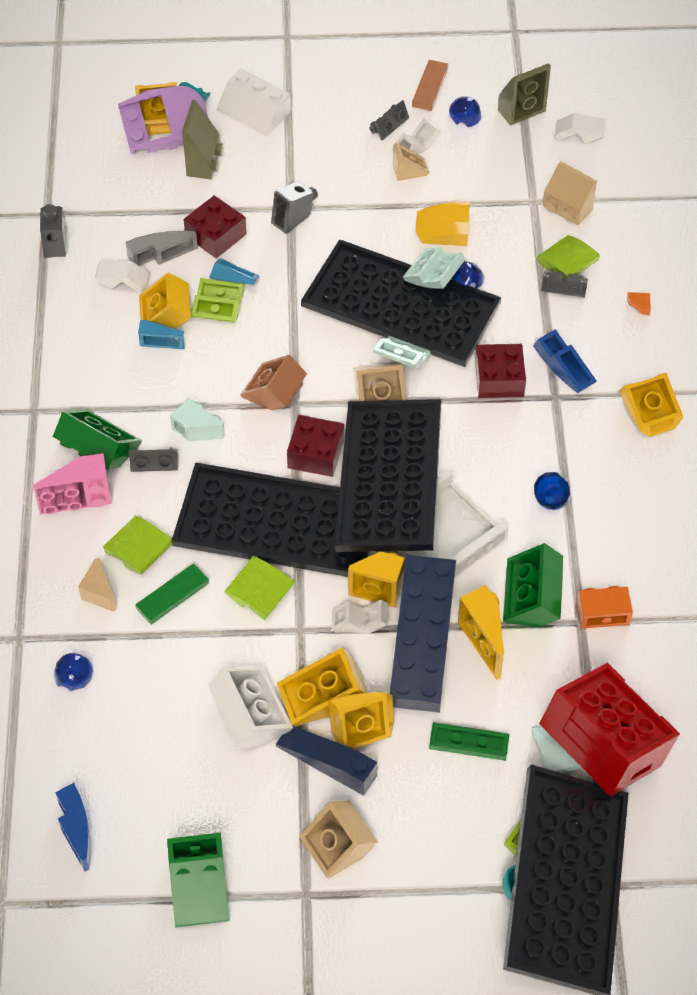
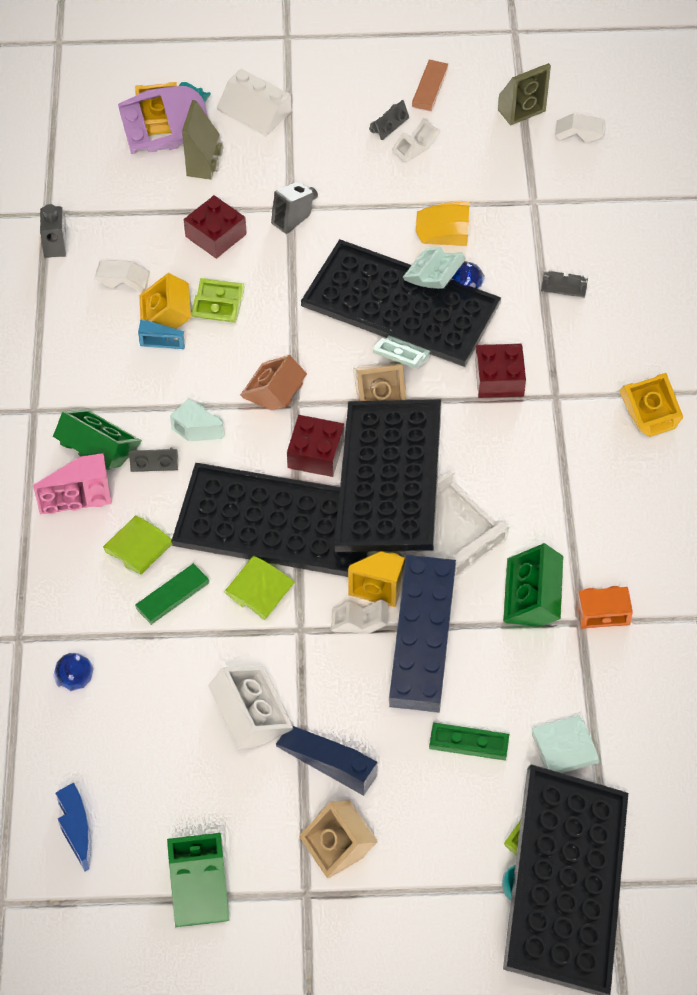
tan slope [78,558,117,611] -> none
light grey slope [125,231,198,266] -> none
dark azure slope [209,258,260,285] -> none
yellow slope [277,647,368,726] -> none
yellow slope [327,692,395,749] -> none
tan slope [392,142,430,181] -> none
clear blue hair [449,96,482,127] -> none
yellow slope [458,585,504,680] -> none
blue slope [533,329,597,393] -> none
clear blue hair [533,472,571,511] -> none
lime slope [536,235,600,279] -> none
red container [539,662,680,797] -> none
tan slope [543,161,597,225] -> none
orange tile [627,292,651,315] -> none

